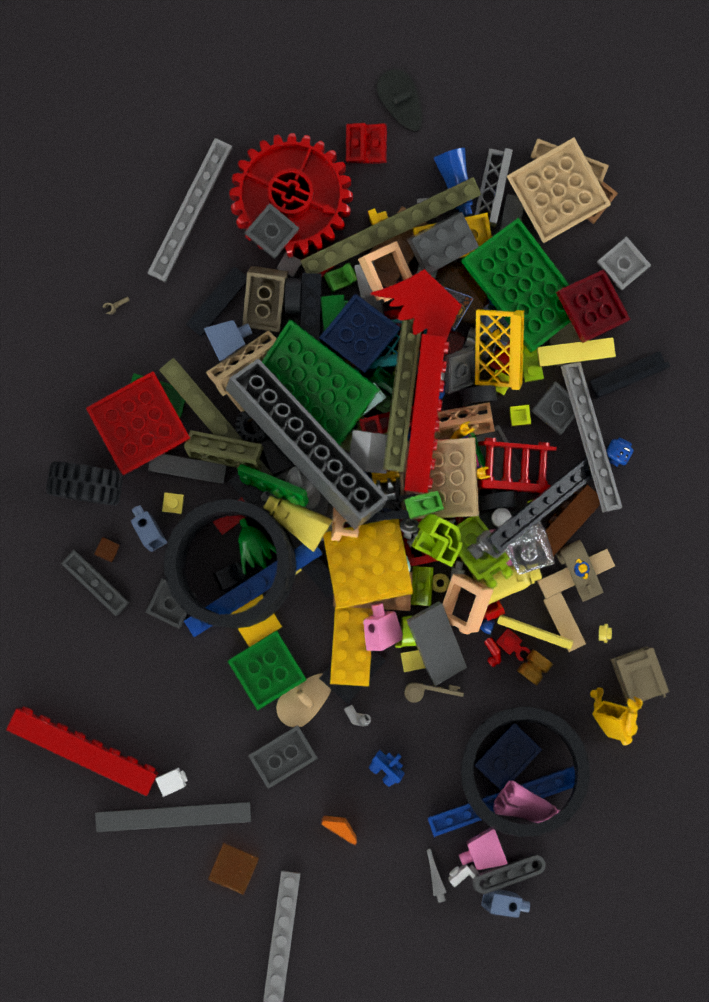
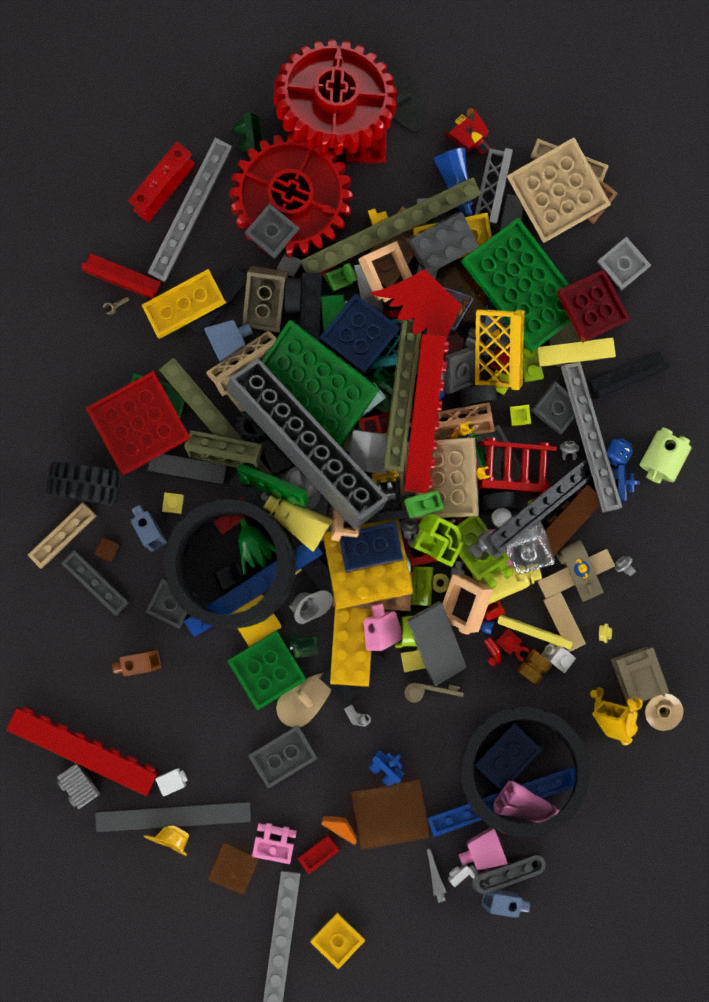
none -> tan tile [28,502,97,569]
none -> light grey brick [57,763,100,809]
none -> red fence [81,253,161,299]
none -> dark orange torso [112,650,162,676]
none -> red fence [128,142,196,223]
none -> yellow plate [142,269,226,339]
none -> yellow piece [144,826,189,856]
none -> dark green tile [232,112,262,152]
none -> bright pink plate [252,823,297,864]
none -> red gear [273,40,397,155]
none -> light grey piece [289,590,333,624]
none -> clear green bracket [289,631,318,658]
none -> red tile [297,835,340,874]
none -> yellow plate [310,913,365,969]
none -> dark blue plate [340,521,404,573]
none -> clear orange piece [351,780,430,850]
none -> red torso [444,106,490,155]
none -> white bracket [541,643,576,673]
none -> light grey plate [560,441,579,460]
none -> blue hips [611,465,640,501]
none -> light grey plate [615,556,636,577]
none -> yellowish green cylinder [639,427,692,484]
none -> tan dish [645,693,684,731]

